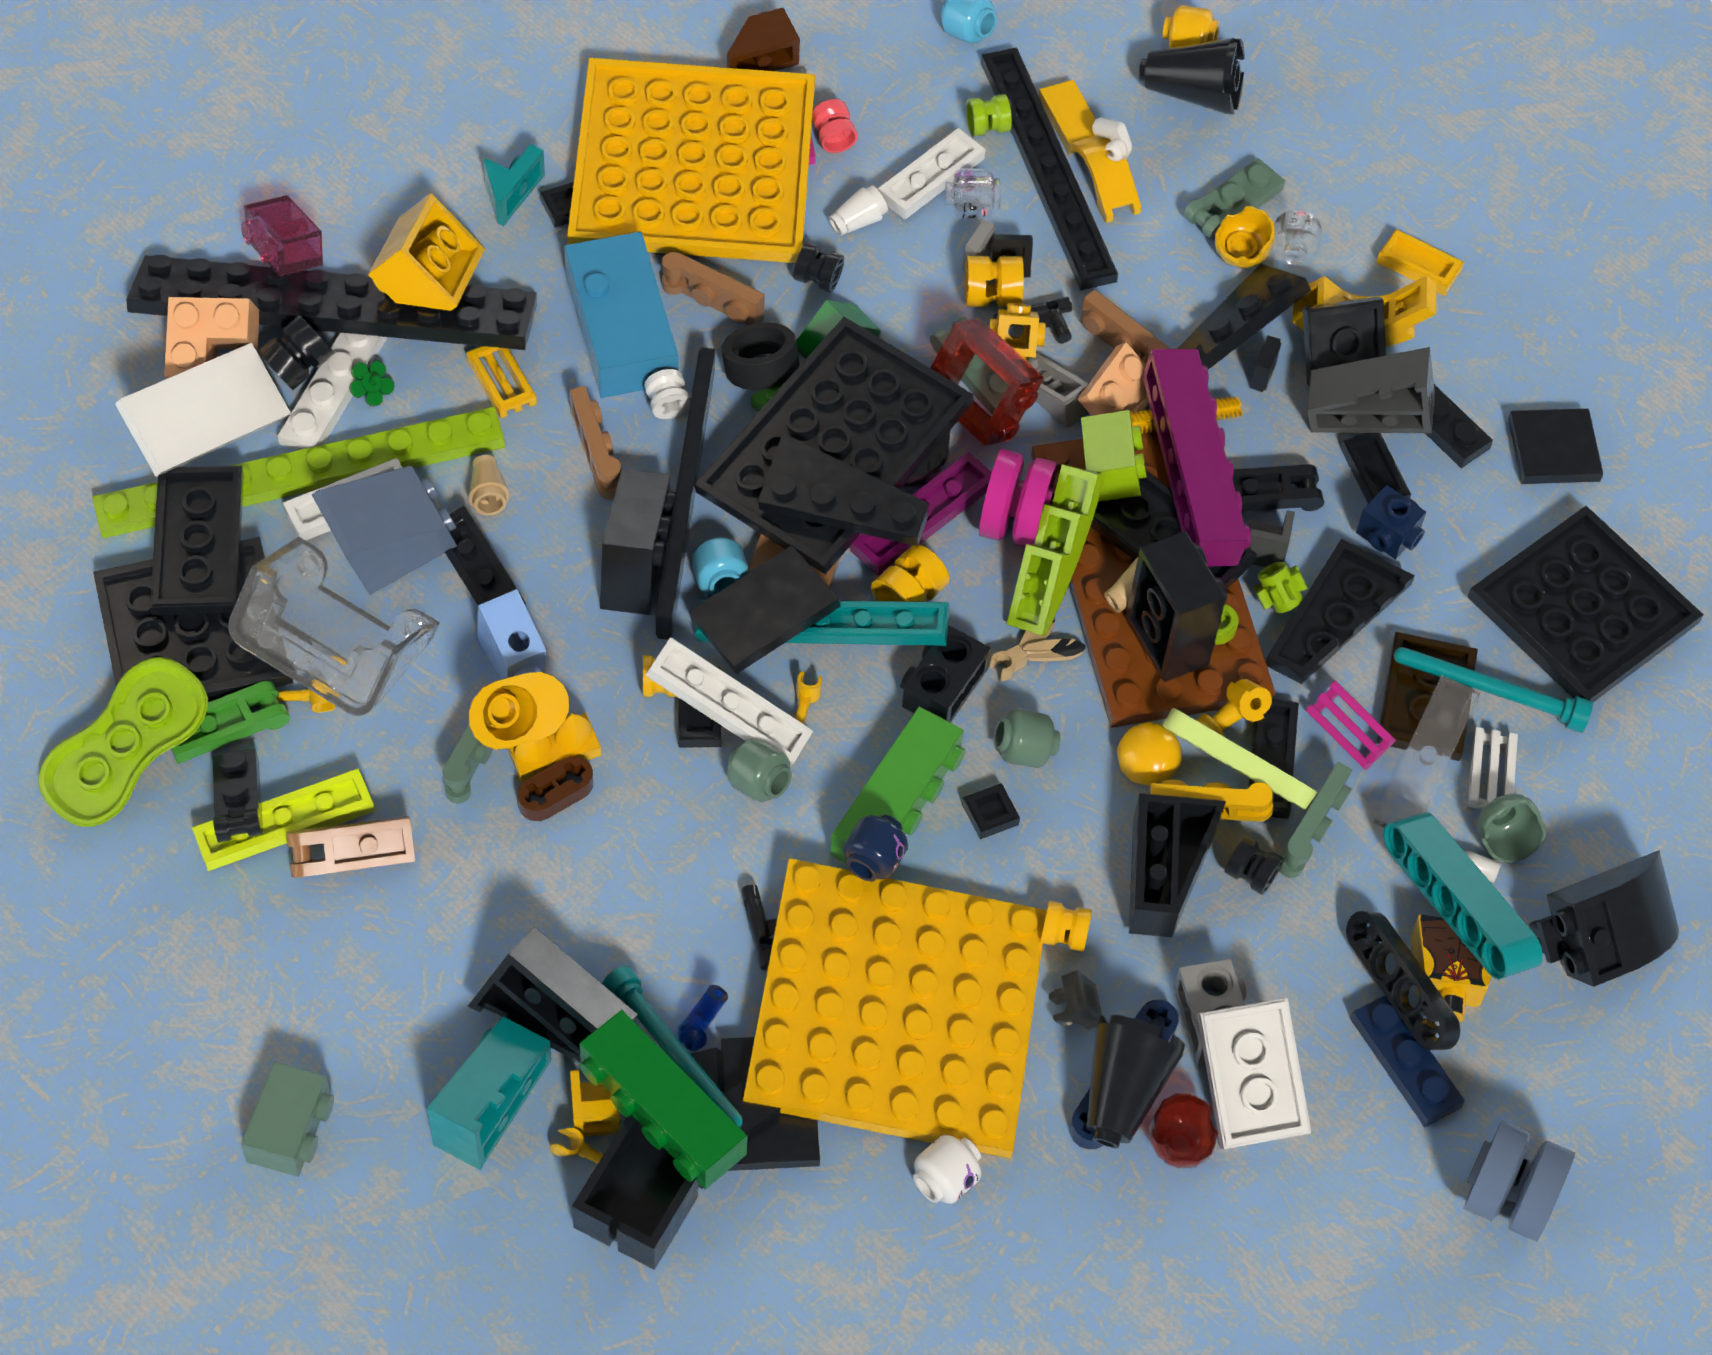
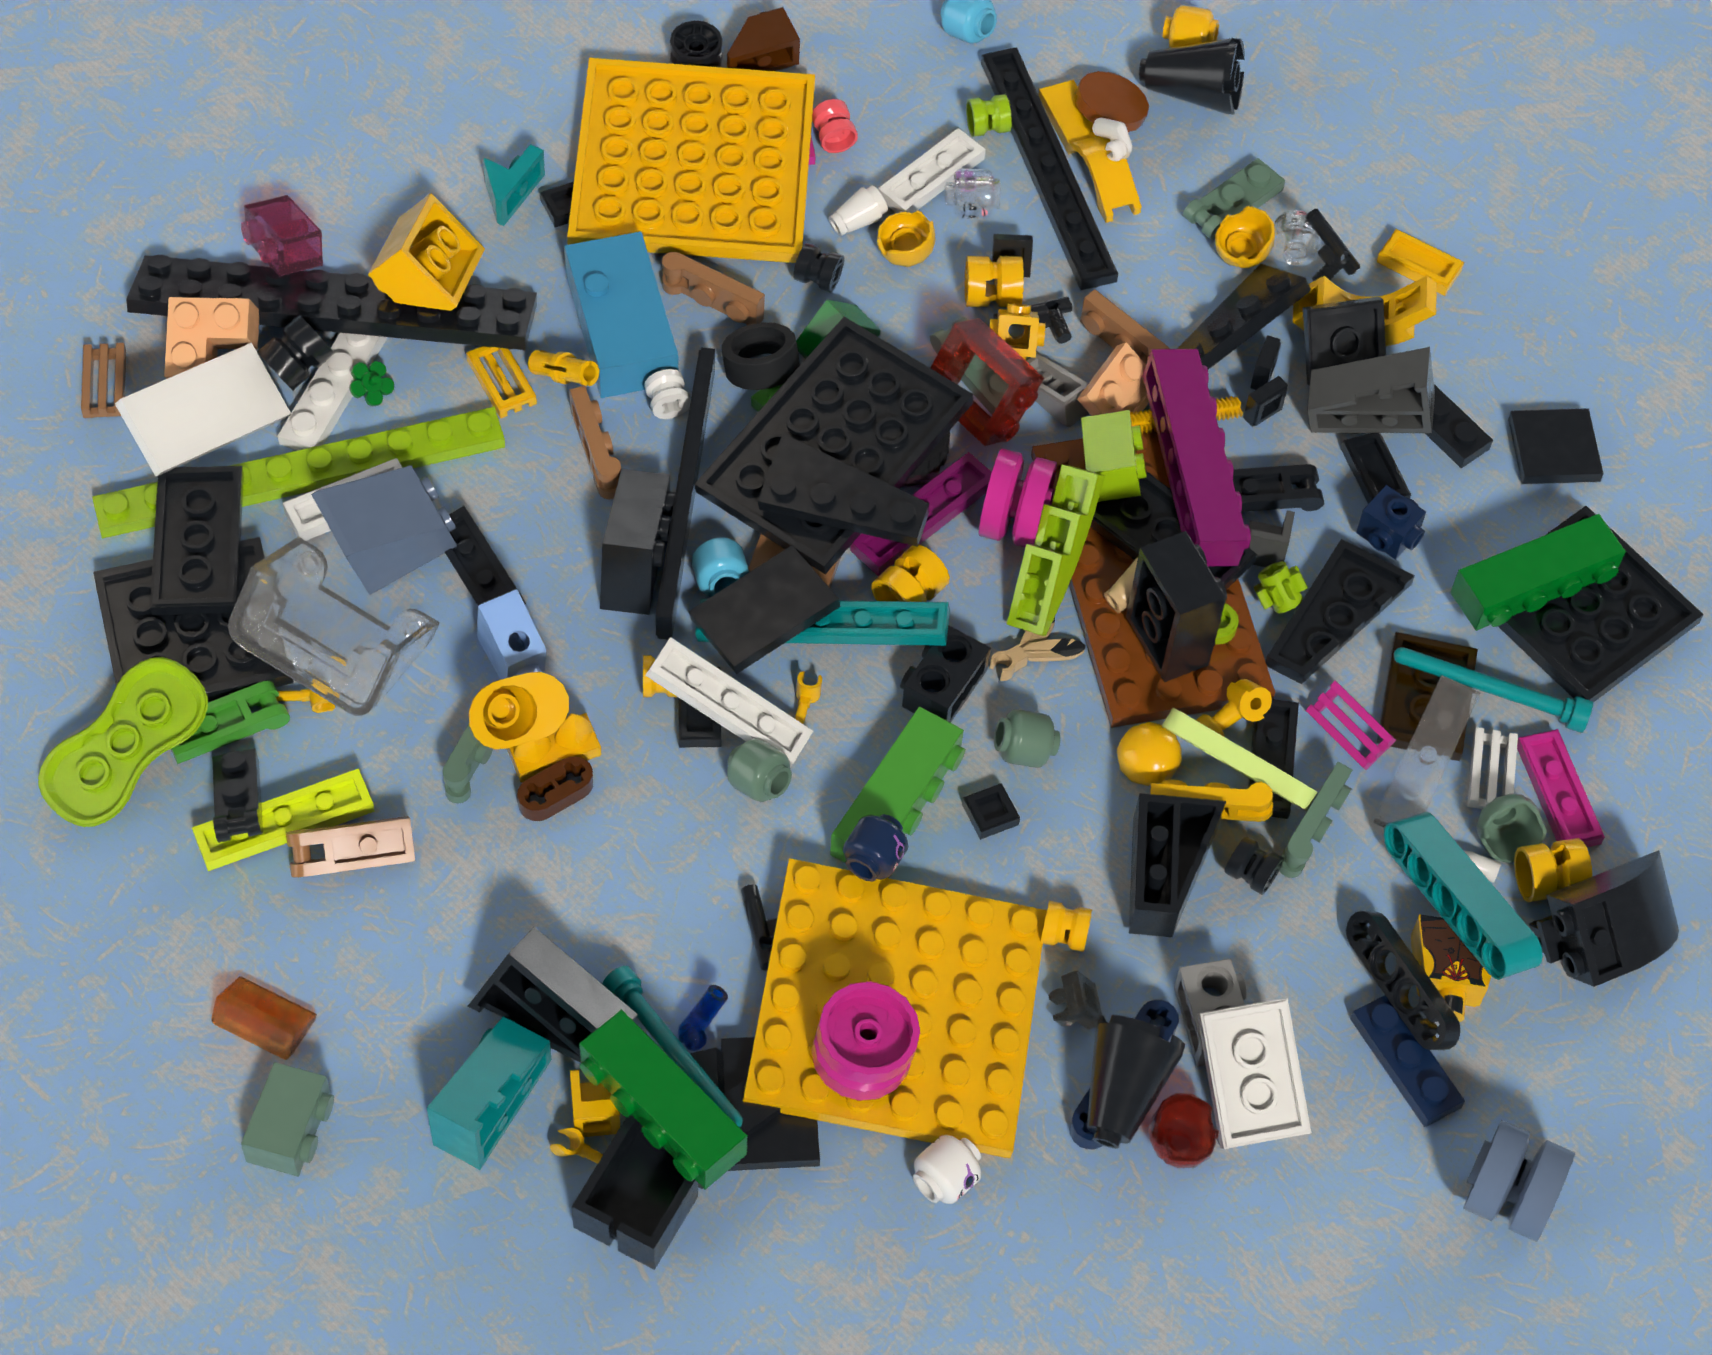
tan cone [469,455,510,516] -> none
light grey tile [962,220,995,271] -> none
none -> medium nougat tile [81,343,126,418]
none -> clear orange slope [211,976,317,1060]
none -> yellow pin [528,350,599,386]
none -> black wheel [670,20,722,67]
none -> dark pink wheel [811,982,920,1101]
none -> yellow hair [877,210,936,267]
none -> dark orange tile [1075,71,1149,132]
none -> black tile [1243,376,1288,427]
none -> black hose [1306,209,1360,281]
none -> green brick [1450,514,1626,631]
none -> yellow wheel [1514,838,1593,902]
none -> dark pink tile [1517,729,1605,847]

